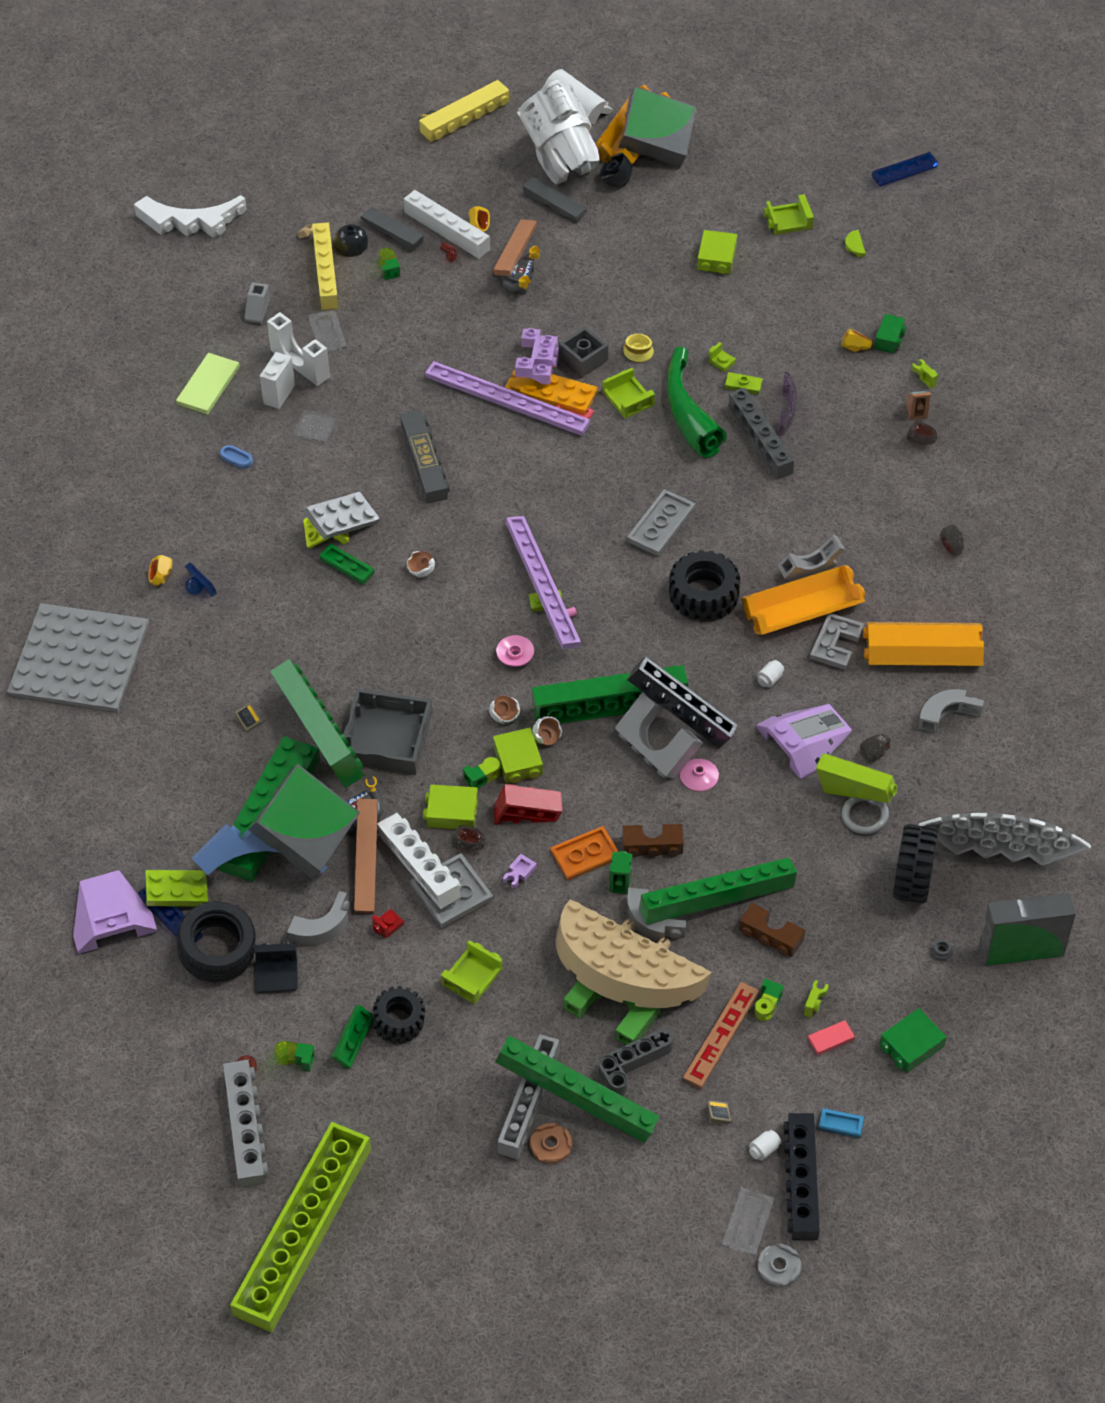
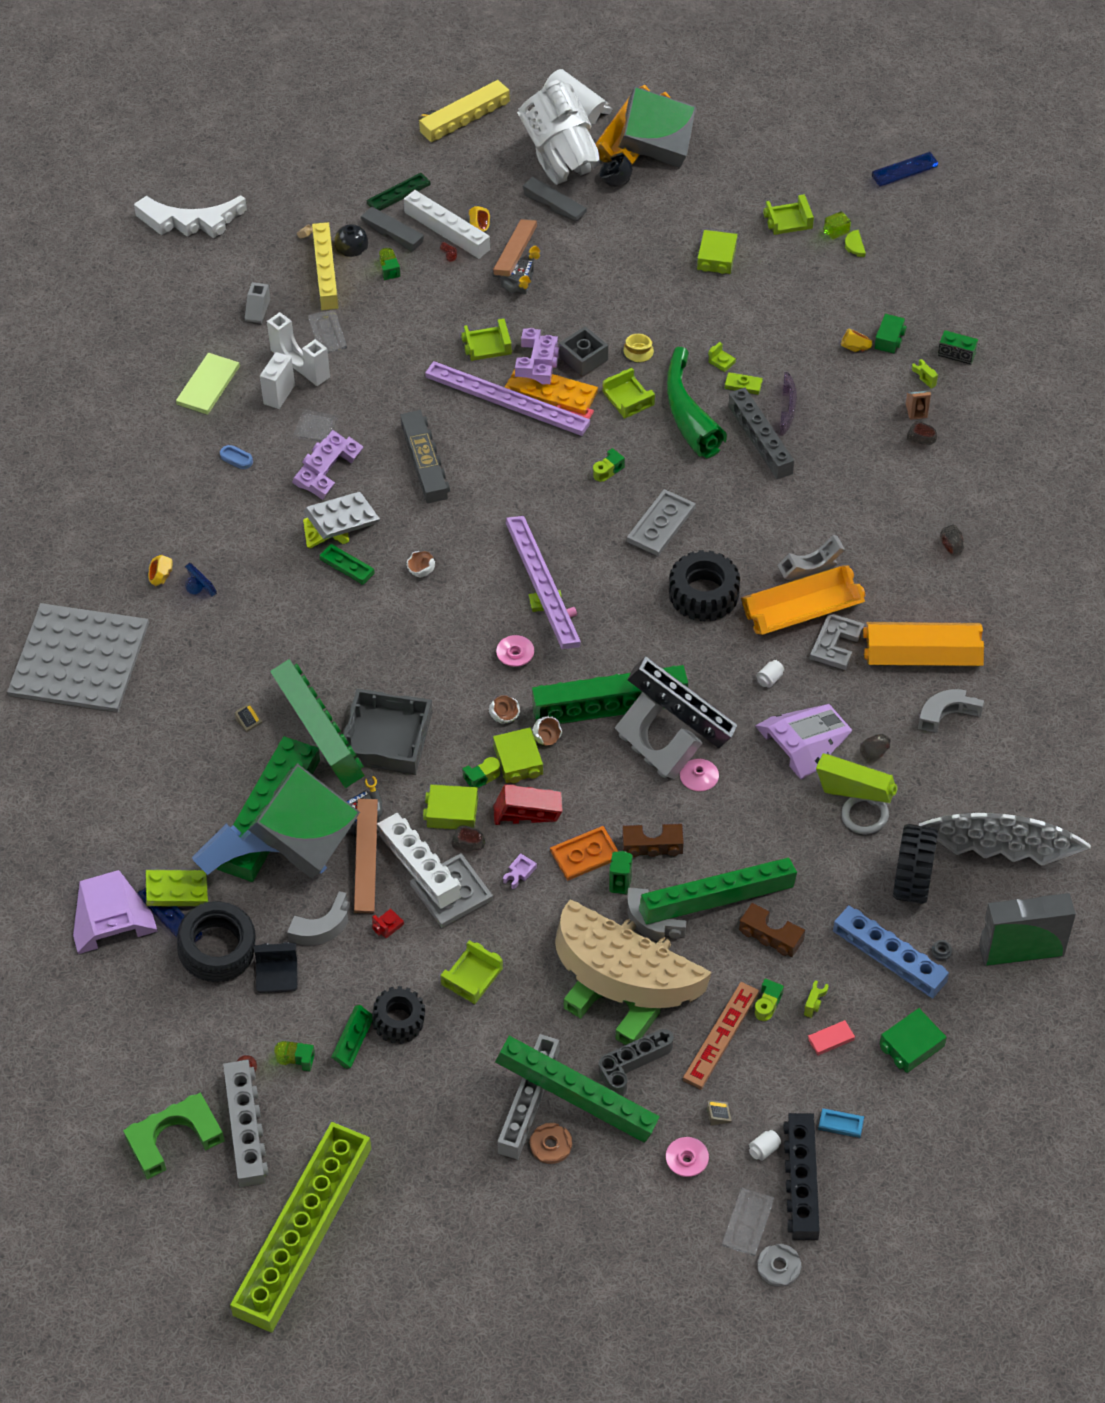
none -> bright green arch [123,1092,224,1180]
none -> lavender bracket [292,430,363,500]
none -> dark green tile [366,172,431,211]
none -> lime panel [461,319,512,361]
none -> leg [593,448,625,482]
none -> bright pink dish [666,1137,709,1177]
none -> clear neon green brick [823,211,851,239]
none -> medium blue brick [833,906,949,999]
none -> brick [938,330,978,365]

